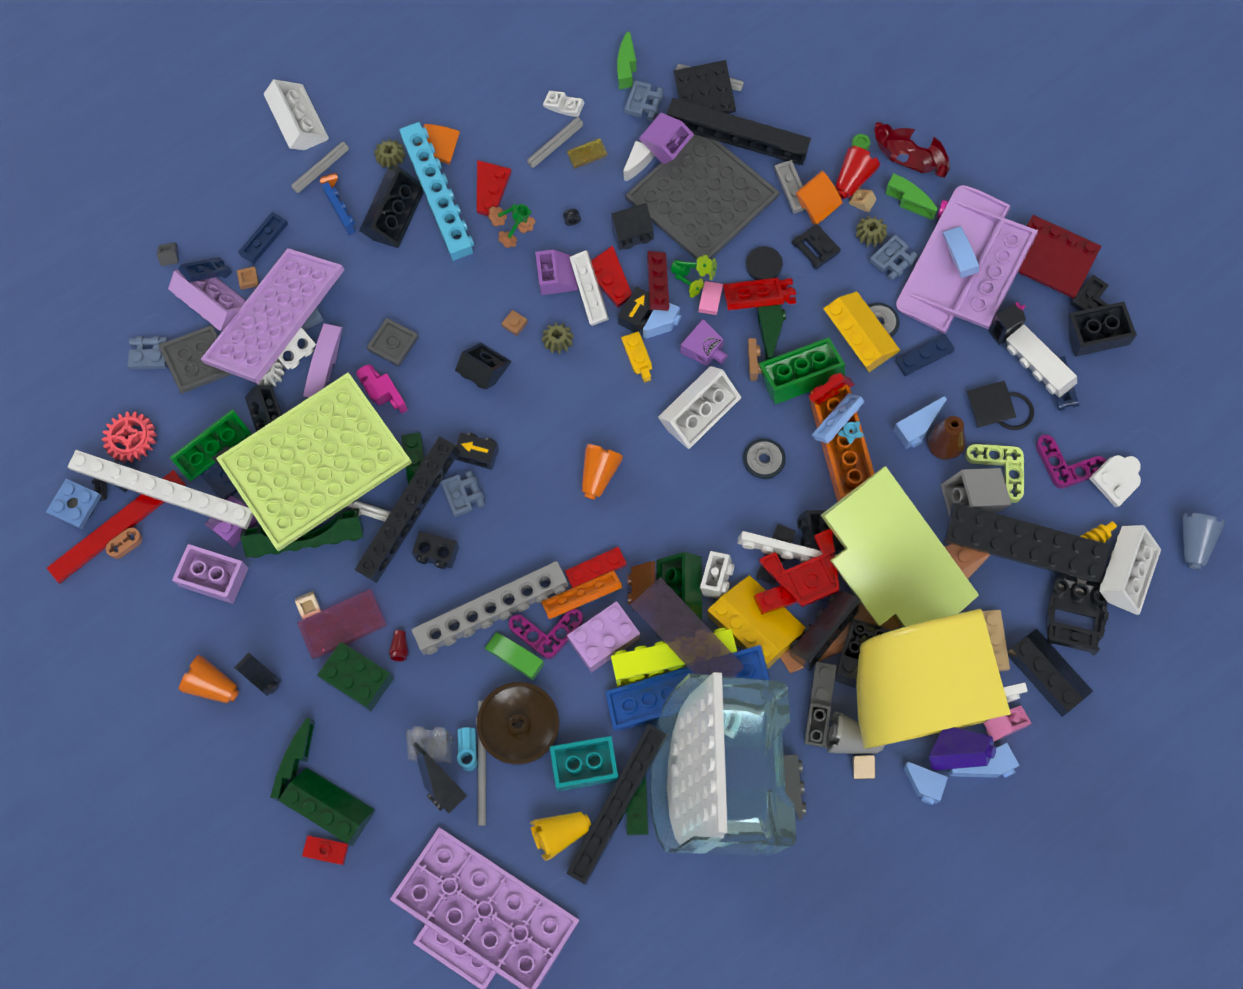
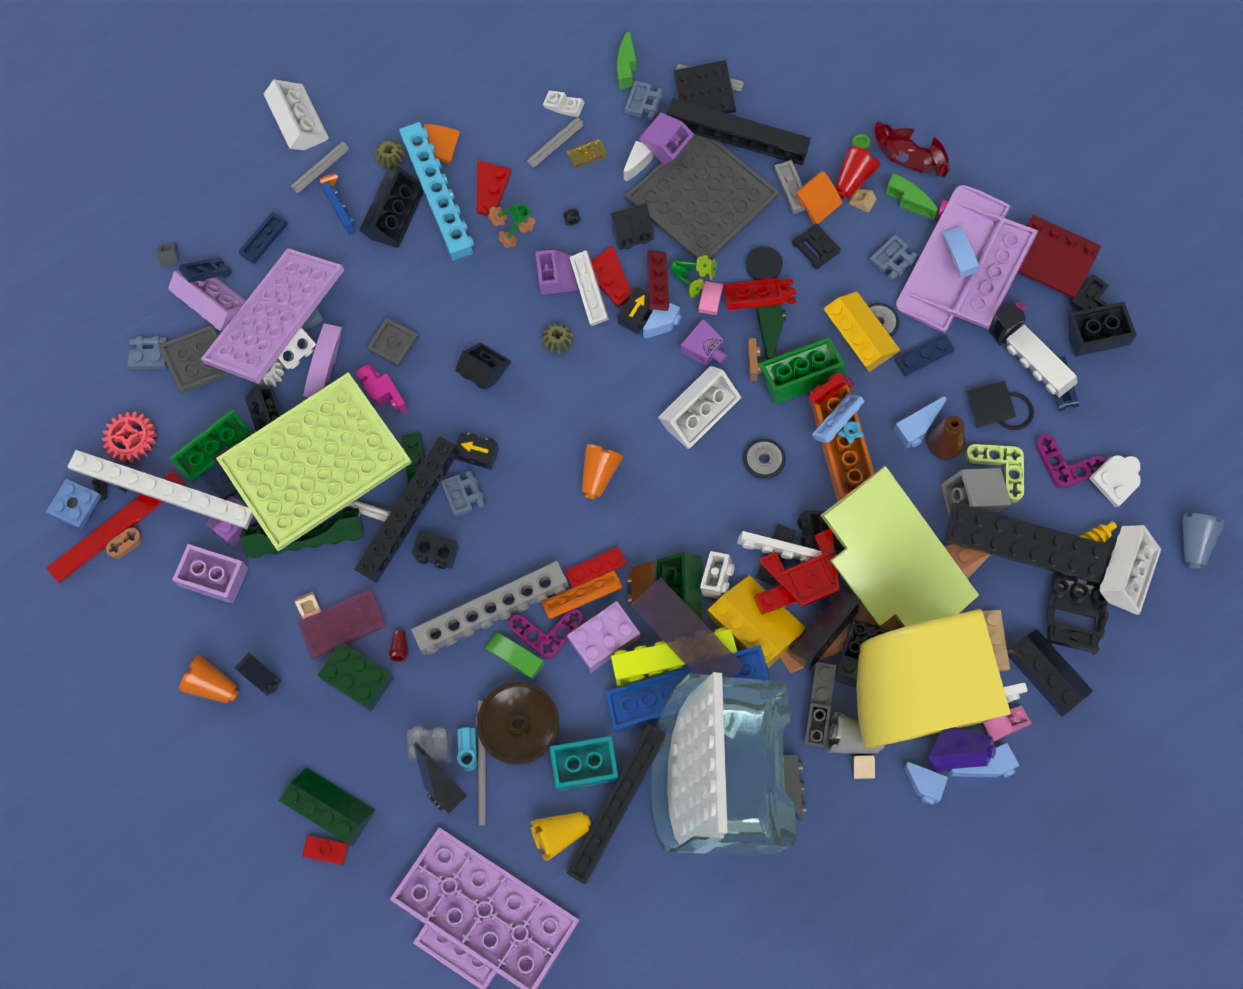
medium nougat plate [237,266,259,290] -> none
dark green slope [270,718,315,801] -> none
medium nougat plate [501,310,528,336] -> none
yellow hinge [621,331,652,383] -> none
dark green plate [626,776,648,836] -> none
olive gear [856,215,887,247] -> none

